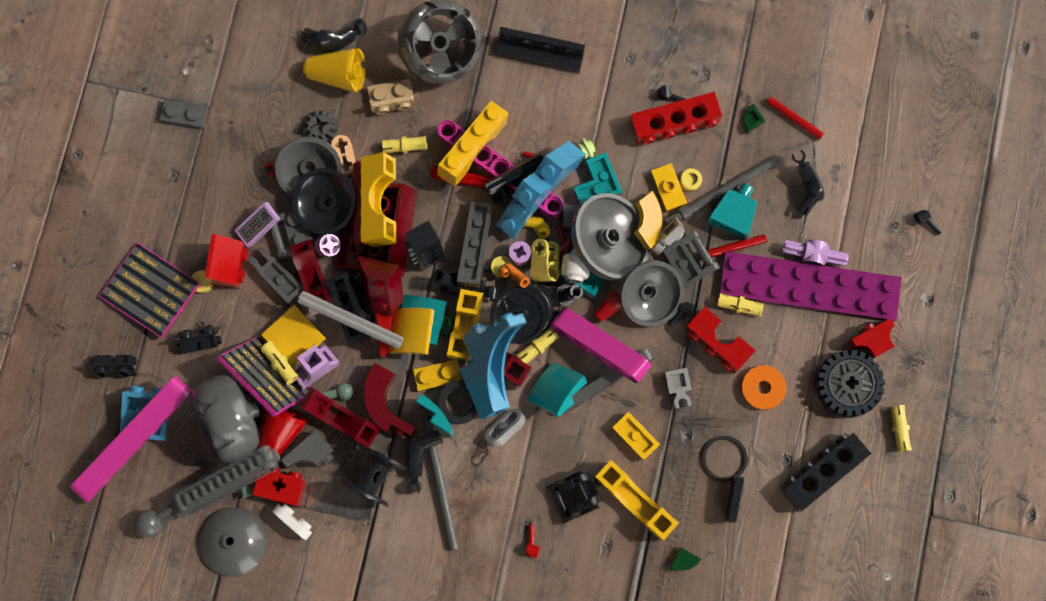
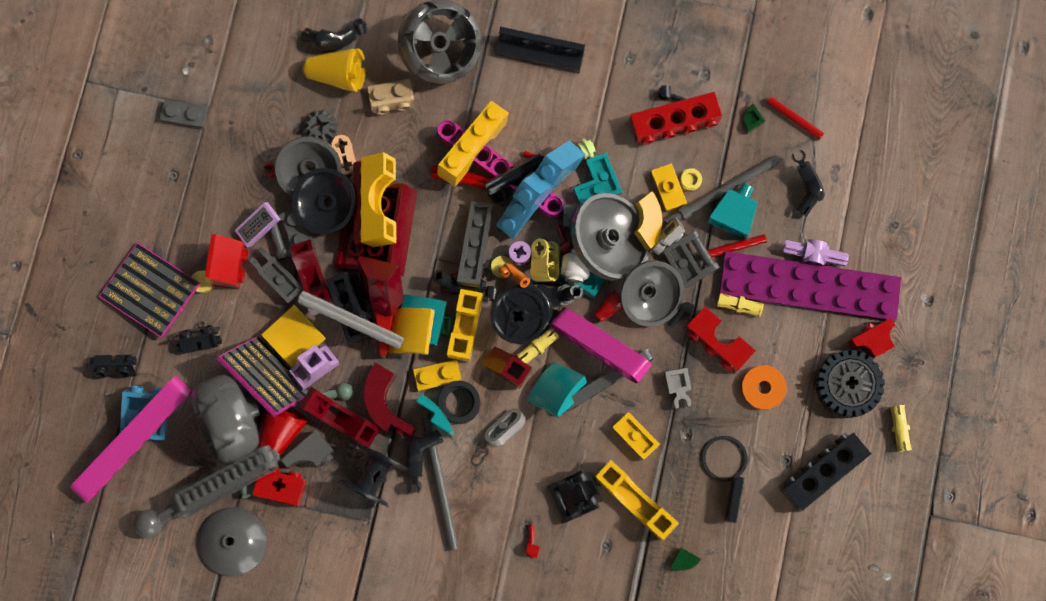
light yellow pin [261,341,299,385] -> none
white plate [272,503,312,540] -> none
lavender wheel [314,234,340,257] -> none
light yellow pin [382,136,428,154] -> none
black brick [404,220,445,271] -> none
dark azure arch [460,313,526,420] -> none
yellow arm [524,217,551,239] -> none
black hand [914,210,942,235] -> none

